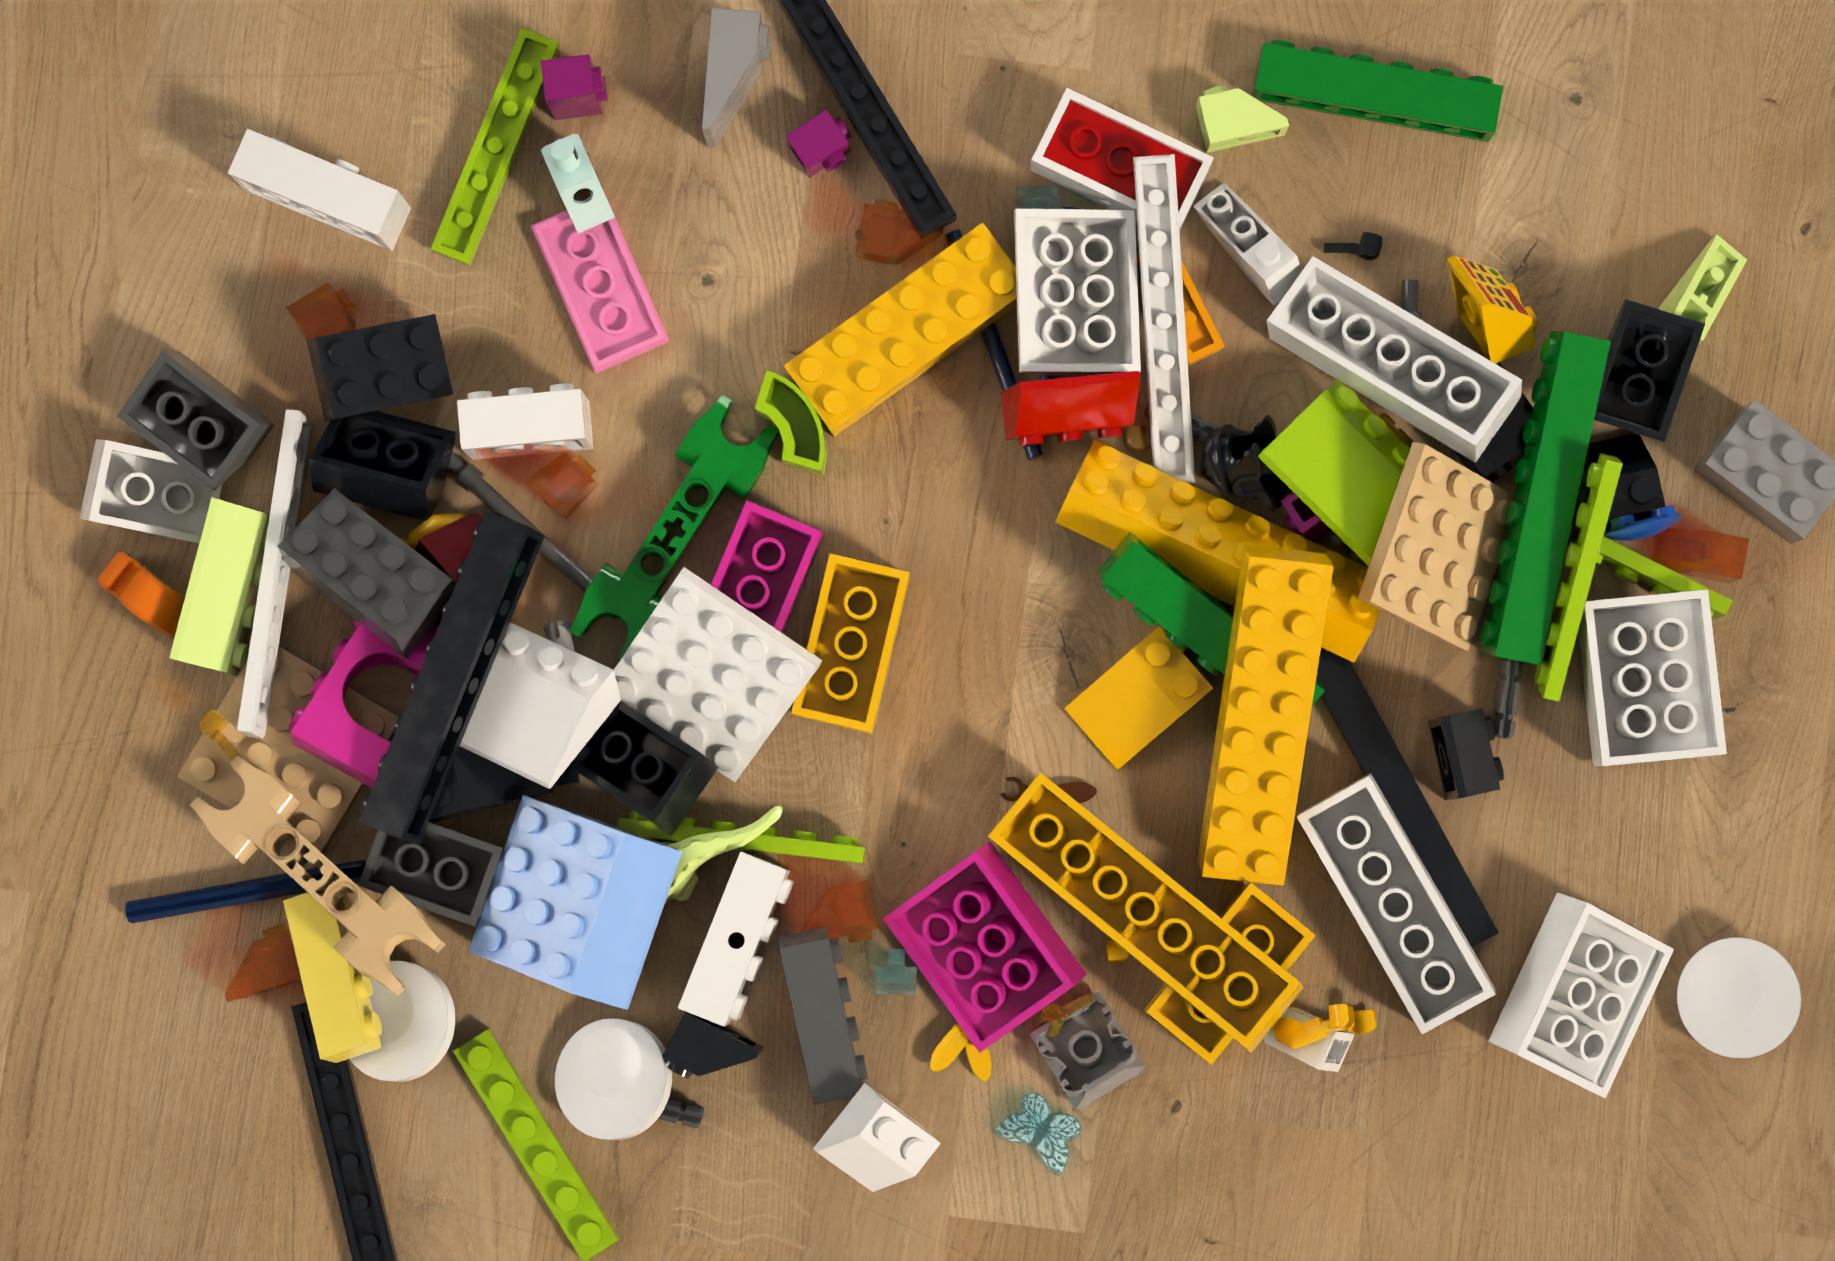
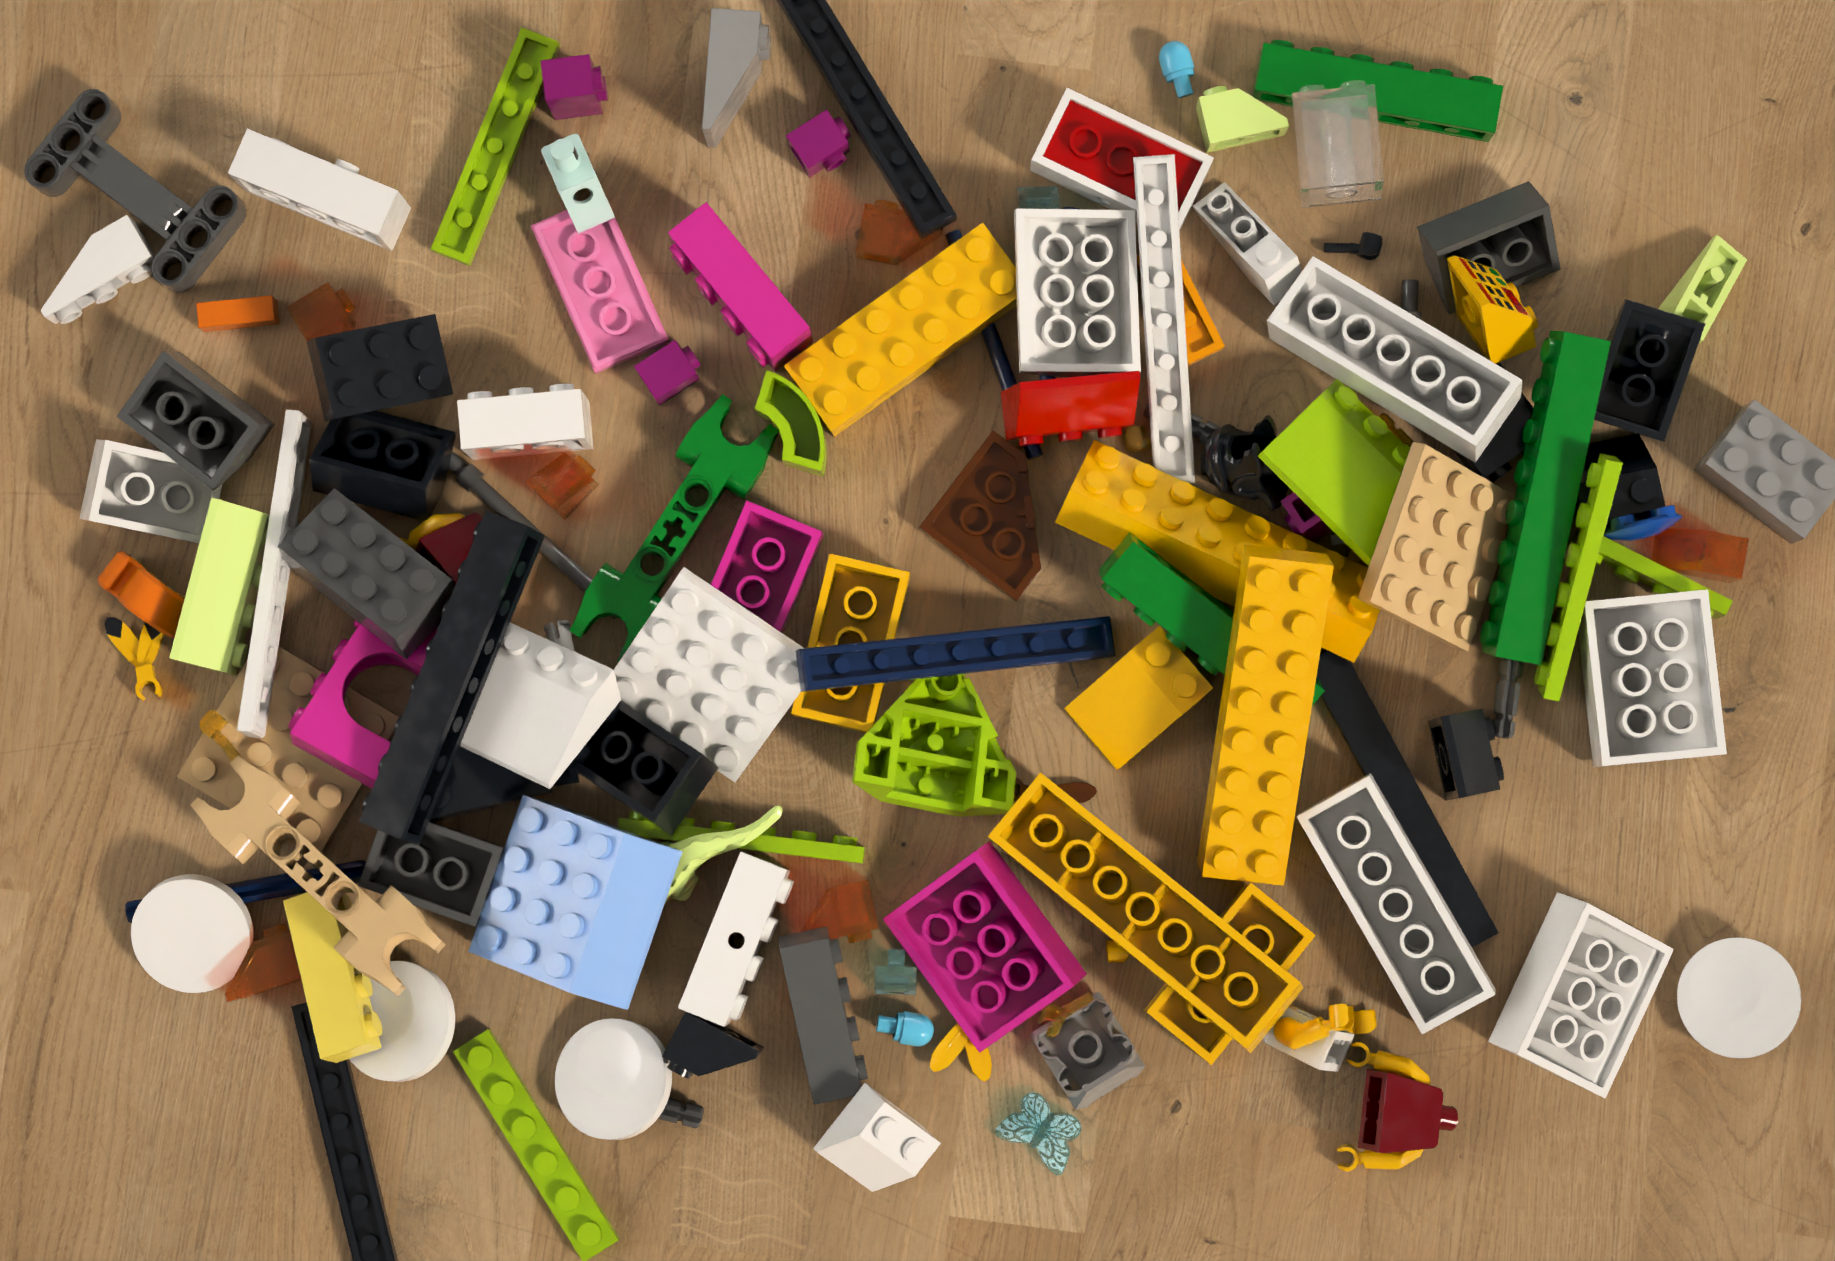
none -> dark grey beam [24,89,247,293]
none -> white slope [41,215,156,324]
none -> yellow piece [105,617,164,702]
none -> white piece [131,874,254,993]
none -> orange piece [196,295,279,332]
none -> magenta brick [634,340,701,406]
none -> dark pink brick [668,202,813,372]
none -> dark blue tile [796,616,1116,692]
none -> lime wedge [852,674,1016,817]
none -> medium azure cylinder [876,1011,934,1047]
none -> reddish brown plate [919,431,1041,602]
none -> medium azure cylinder [1159,41,1195,98]
none -> clear slope [1292,80,1384,208]
none -> dark red torso [1337,1042,1458,1172]
none -> dark grey slope [1417,181,1561,315]

